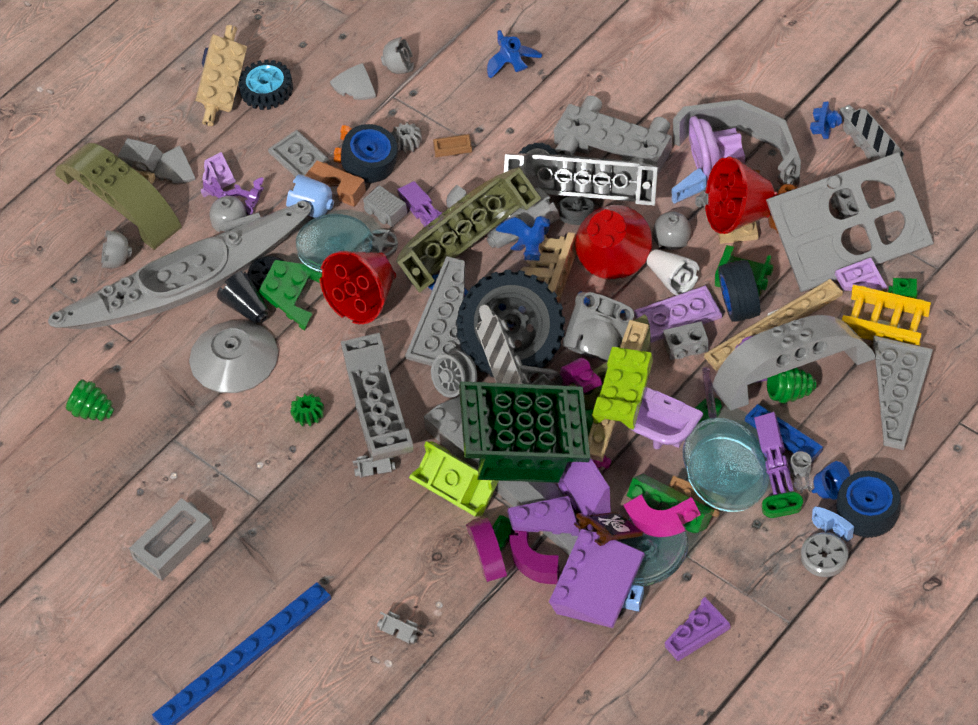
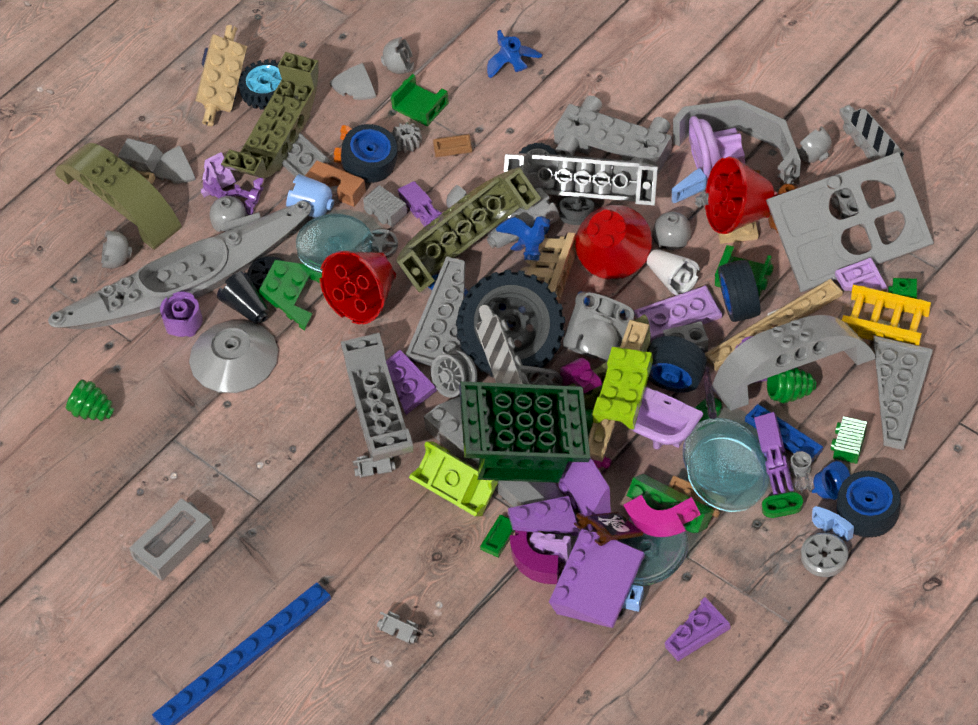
green gear [290,393,325,427] -> none
magenta arch [466,517,507,582] -> none
blue hips [810,101,842,139] -> none
none -> medium lavender brick [160,292,202,337]
none -> olive slope [221,52,319,178]
none -> medium lavender wing [386,350,437,415]
none -> green panel [391,74,449,127]
none -> lavender wing [530,532,571,564]
none -> black wheel [647,336,707,393]
none -> light grey cylinder [796,126,832,163]
none -> brick [830,416,868,464]

